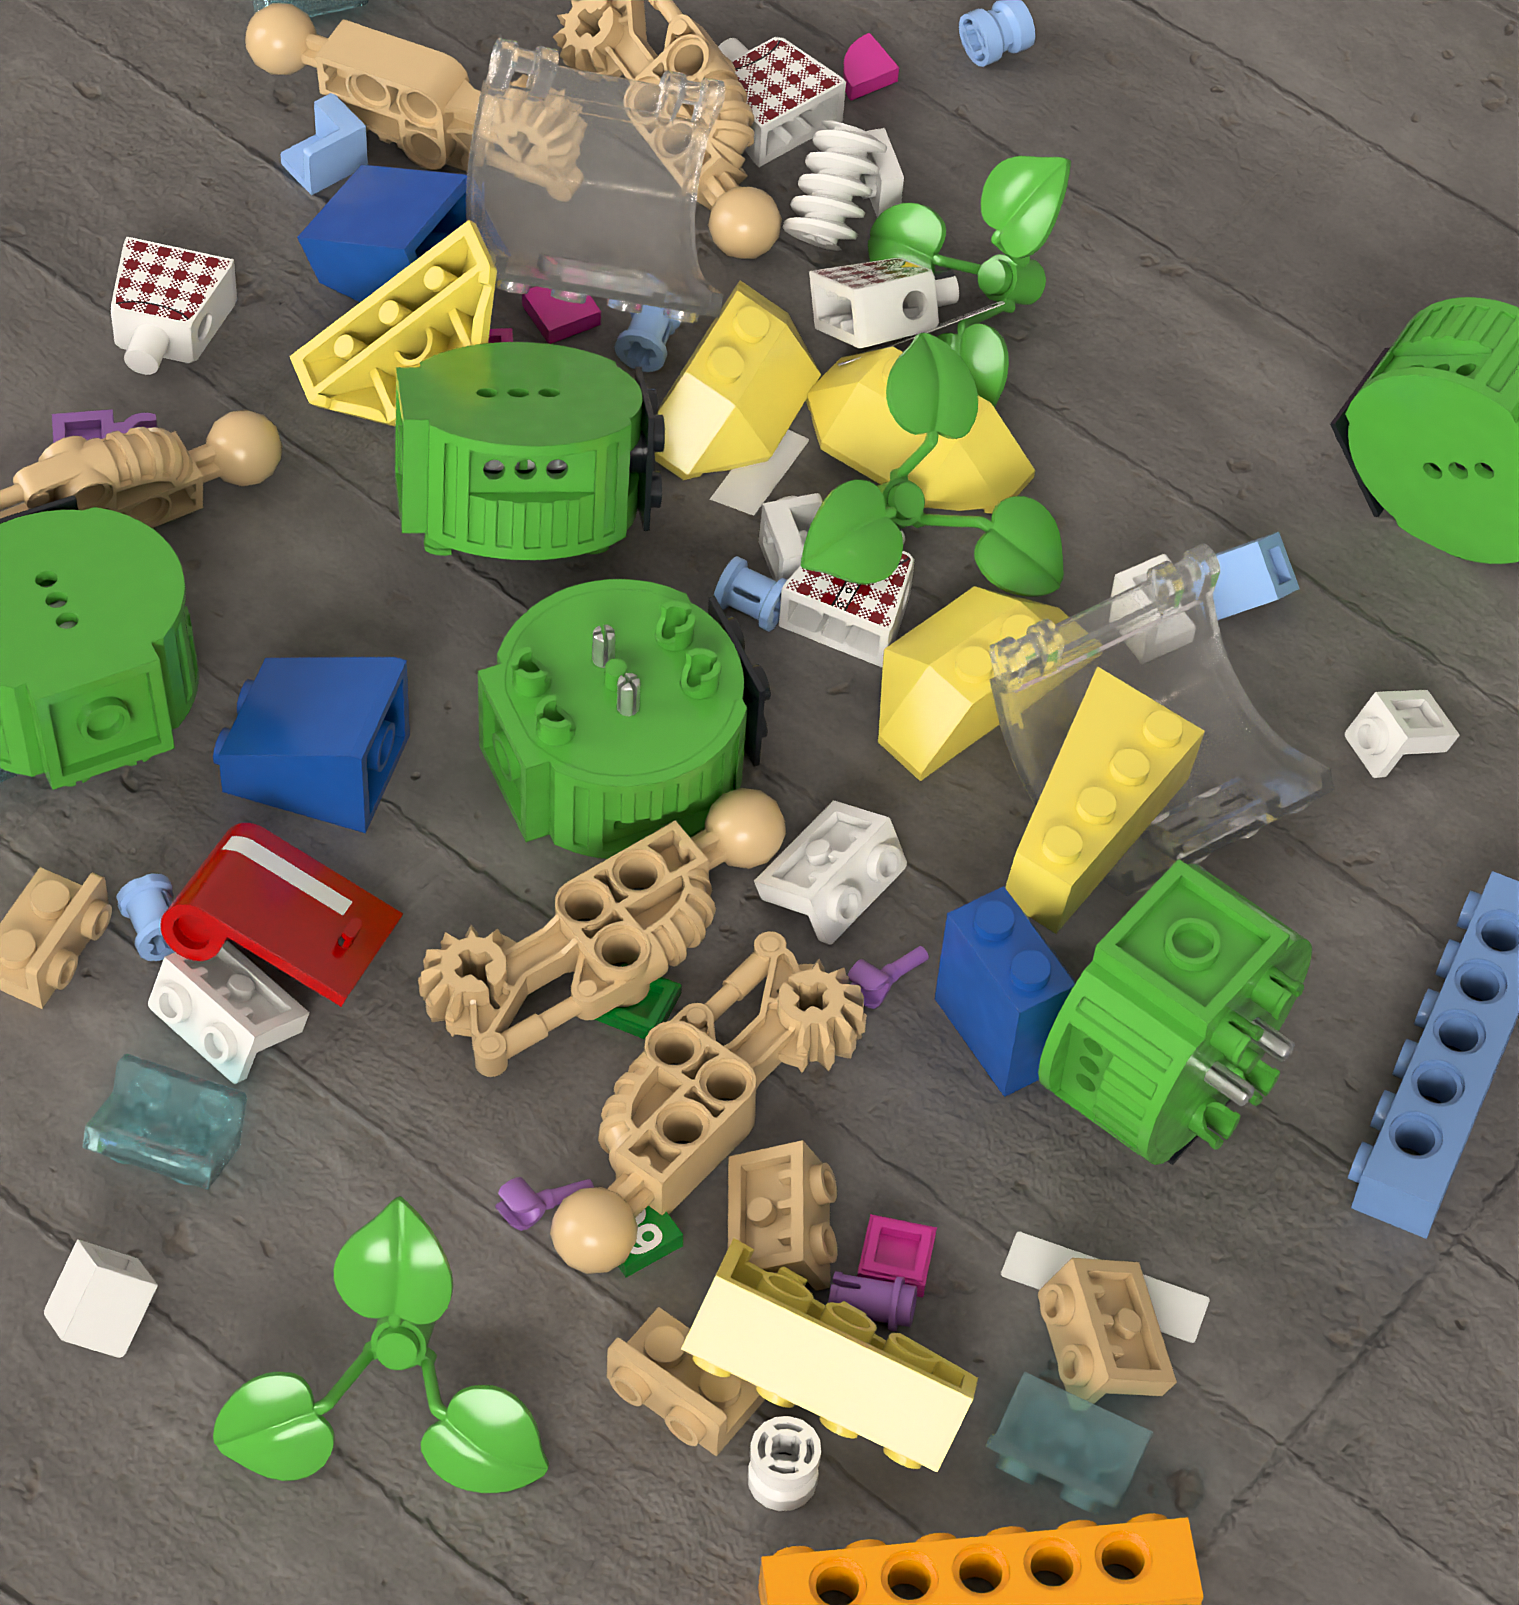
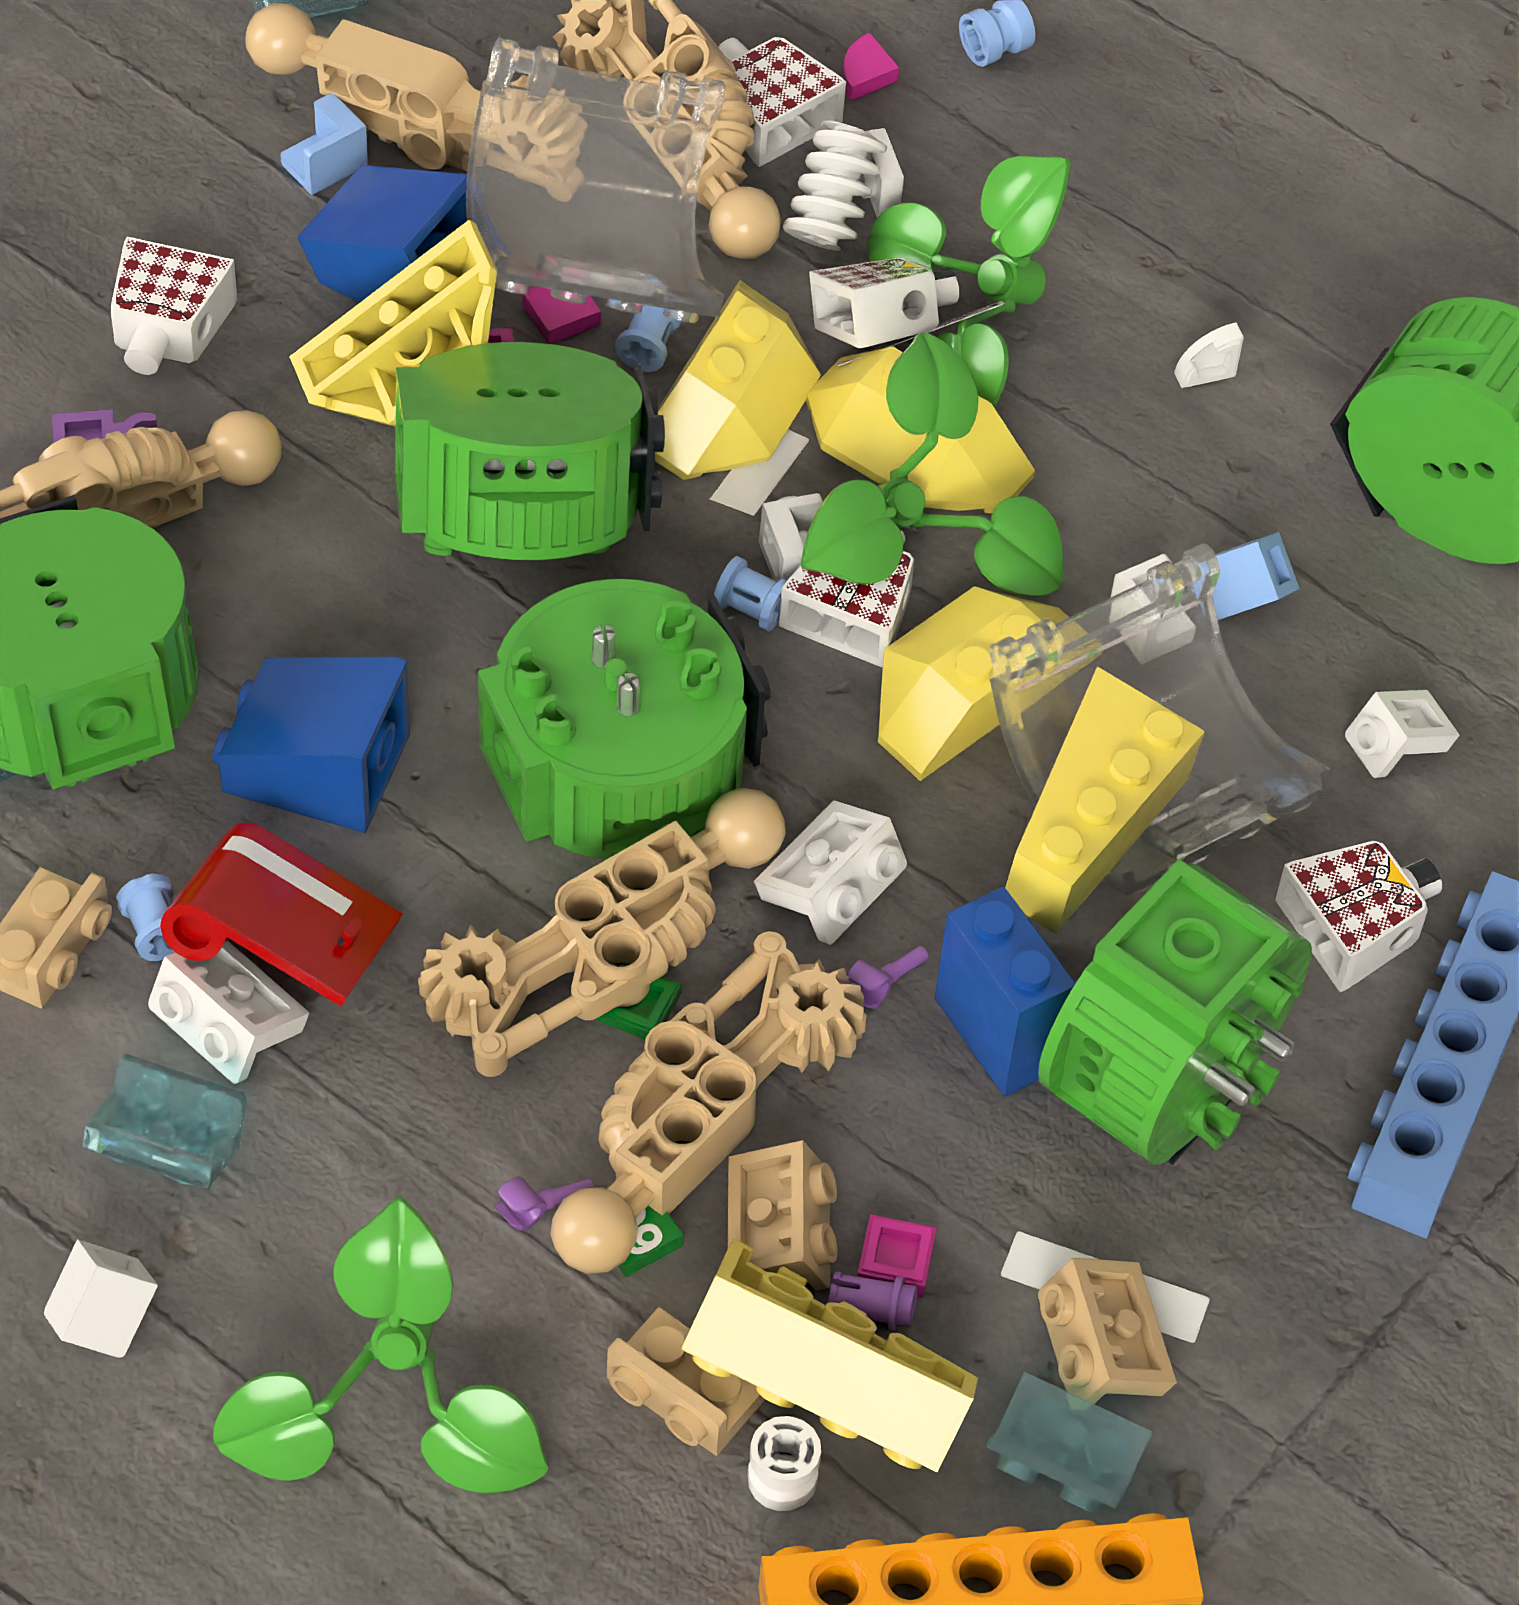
none -> white tile [1174,322,1244,388]
none -> white torso [1275,841,1442,992]

